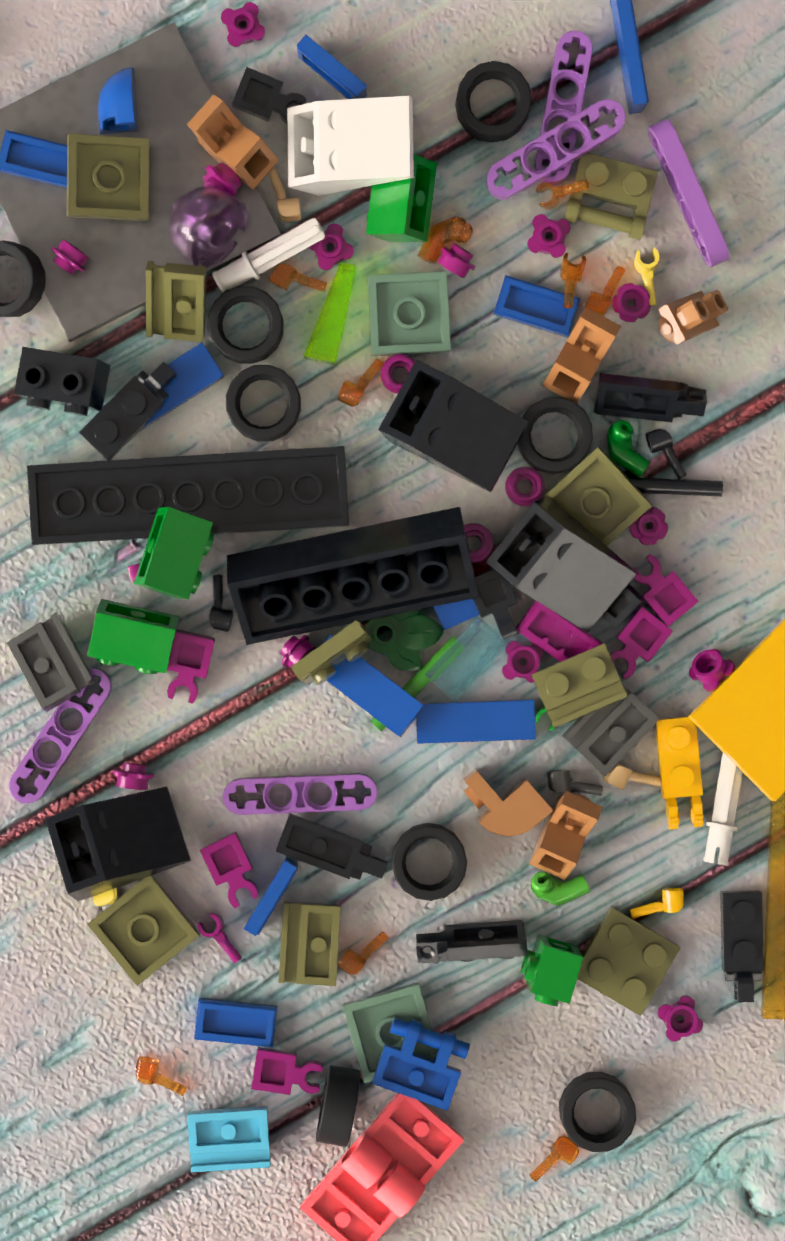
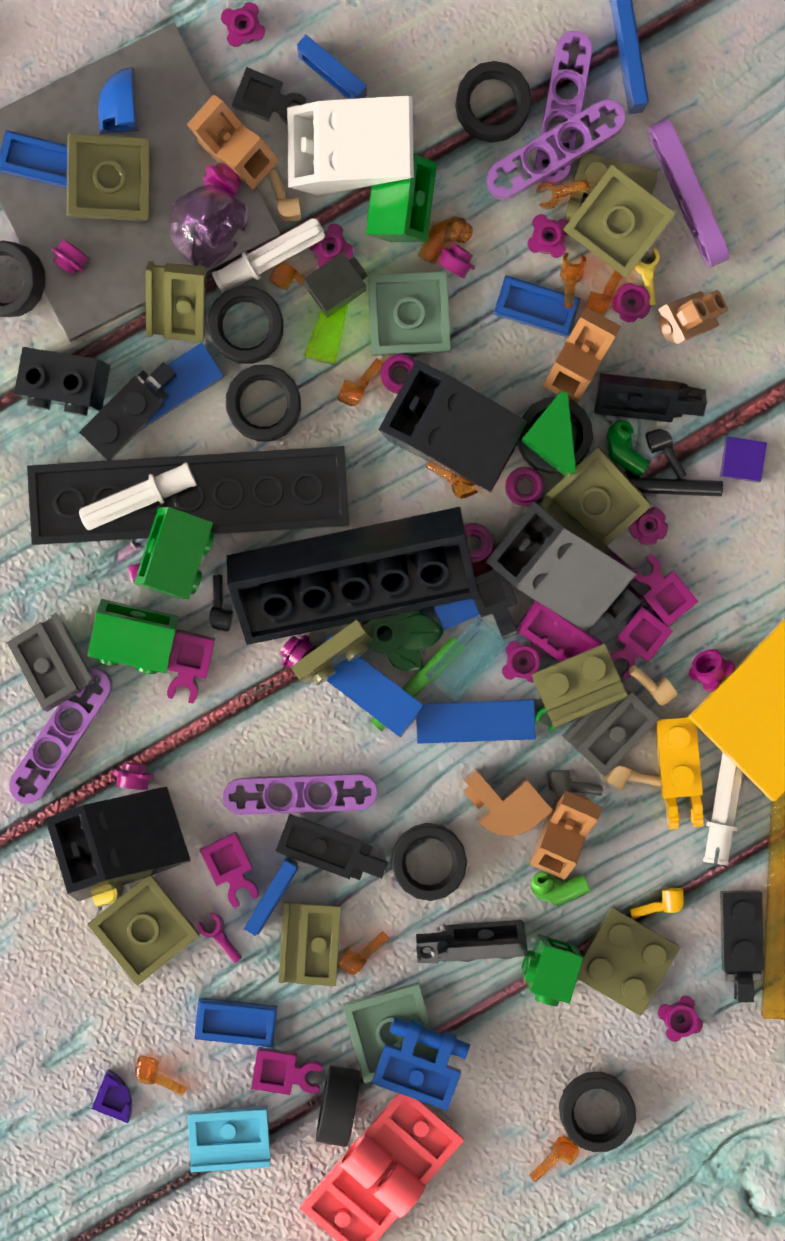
none -> white axle [79,462,197,530]
none -> dark purple tile [91,1069,133,1123]
none -> pearl dark grey brick [303,252,368,318]
none -> clear orange hand [426,462,478,499]
none -> green slope [521,392,576,476]
none -> olive plate [563,165,676,278]
none -> tan hand [629,665,678,706]
none -> dark purple tile [720,437,767,483]

